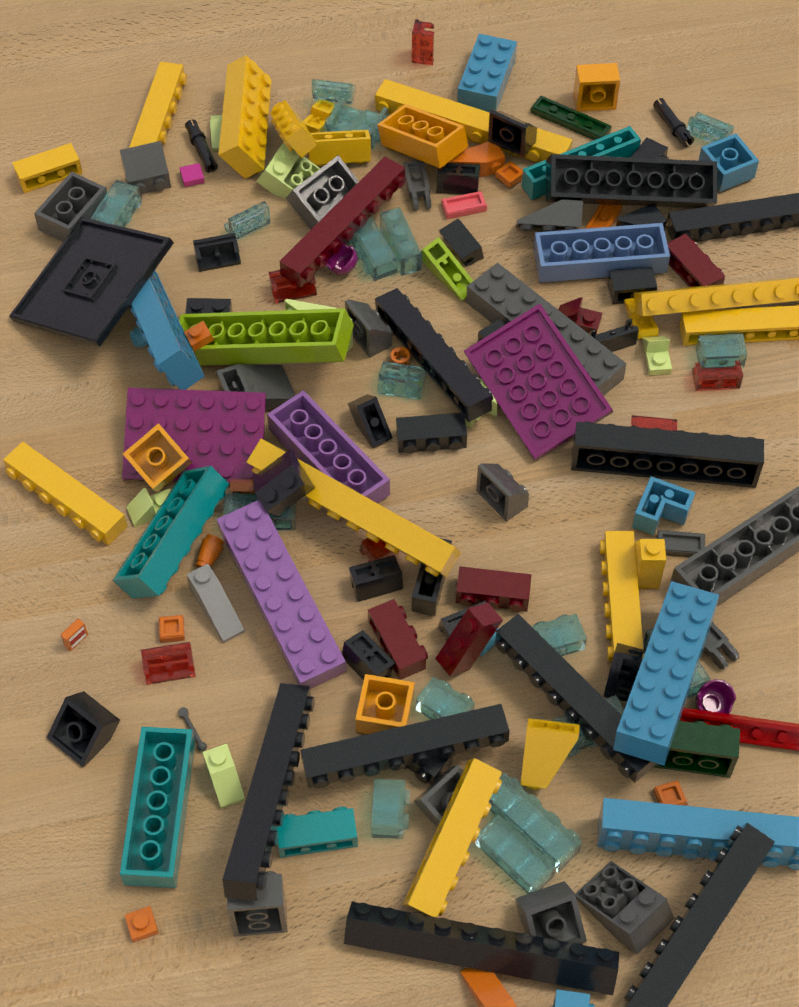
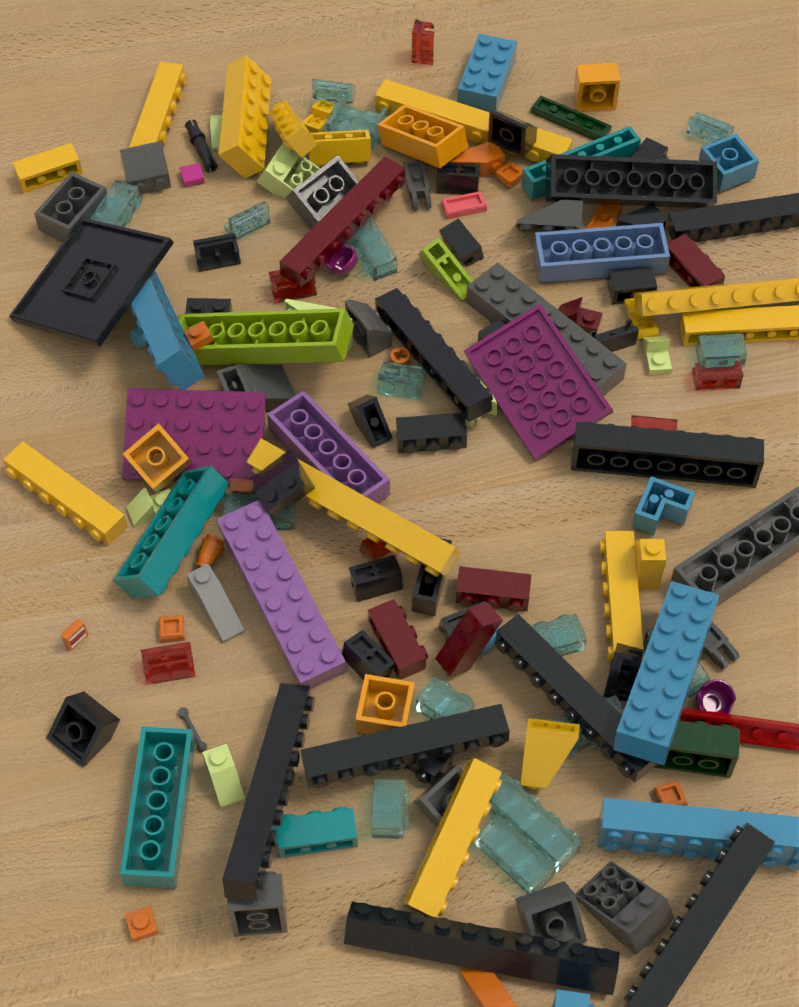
clear light blue brick [380,207,422,276] -> none
dark grey slope [476,463,529,522] -> none
black pin [653,98,694,147] -> none
dark grey tile [657,530,705,557] -> none

